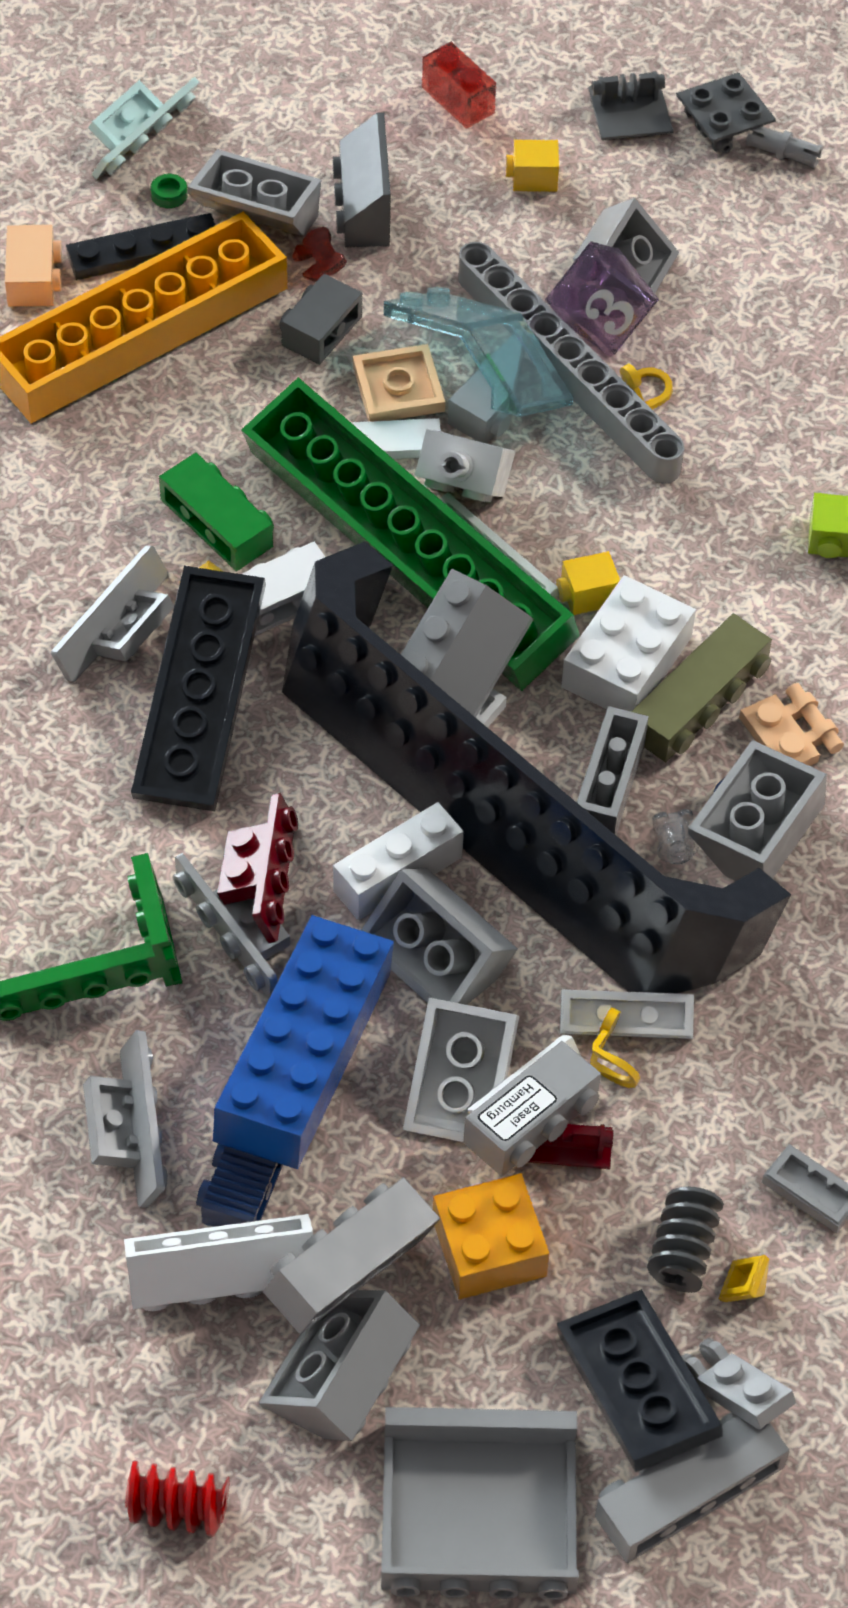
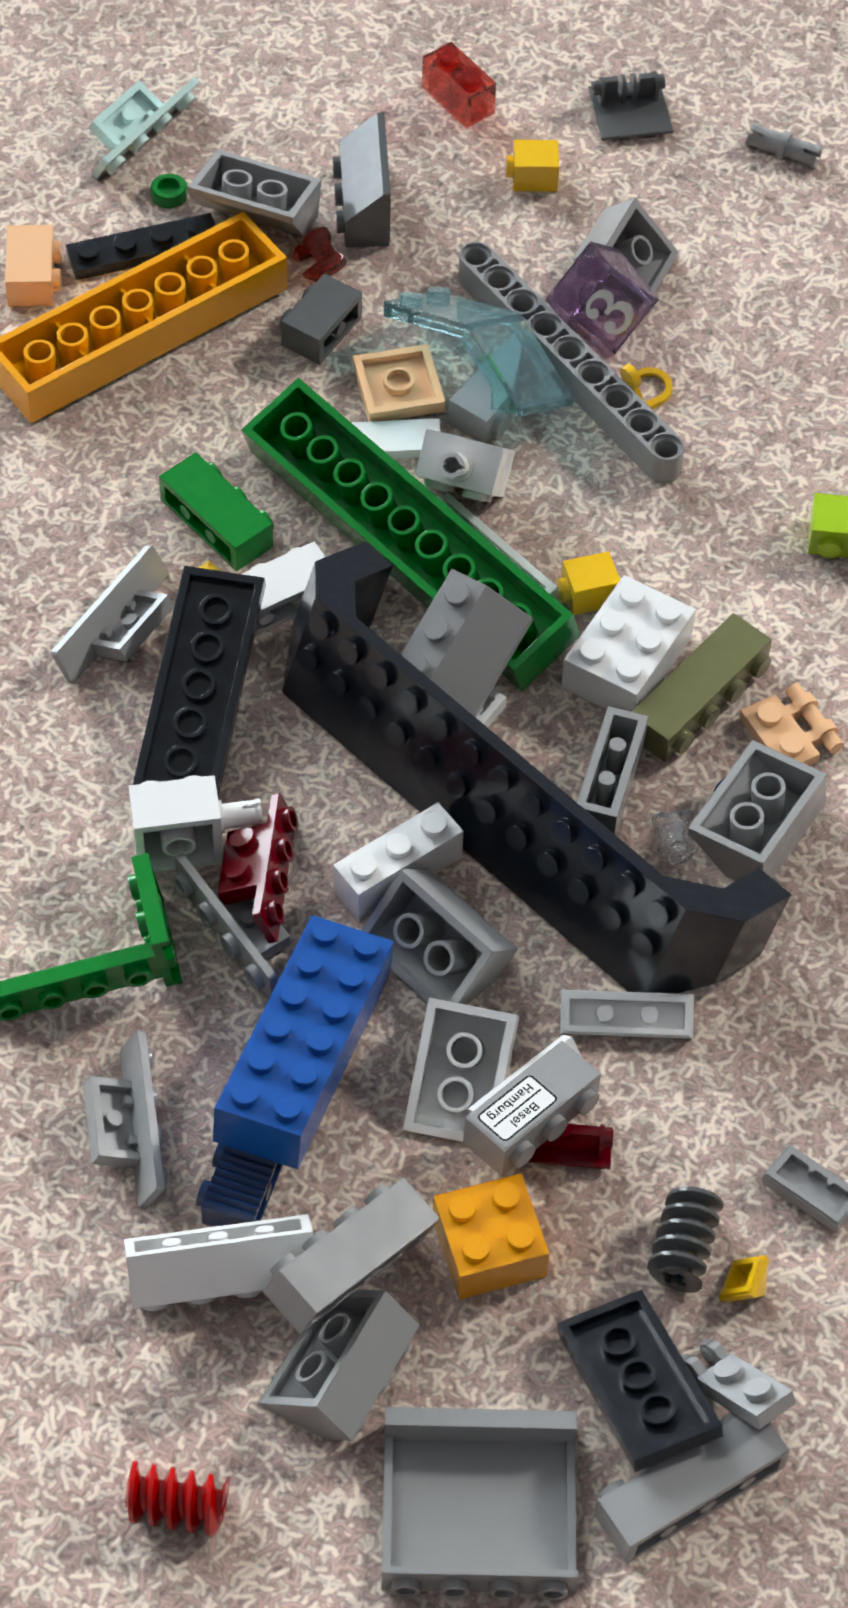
yellow piece [590,1007,640,1088] -> none
dark grey hinge [676,72,776,154] -> none
none -> white brick [128,775,263,872]

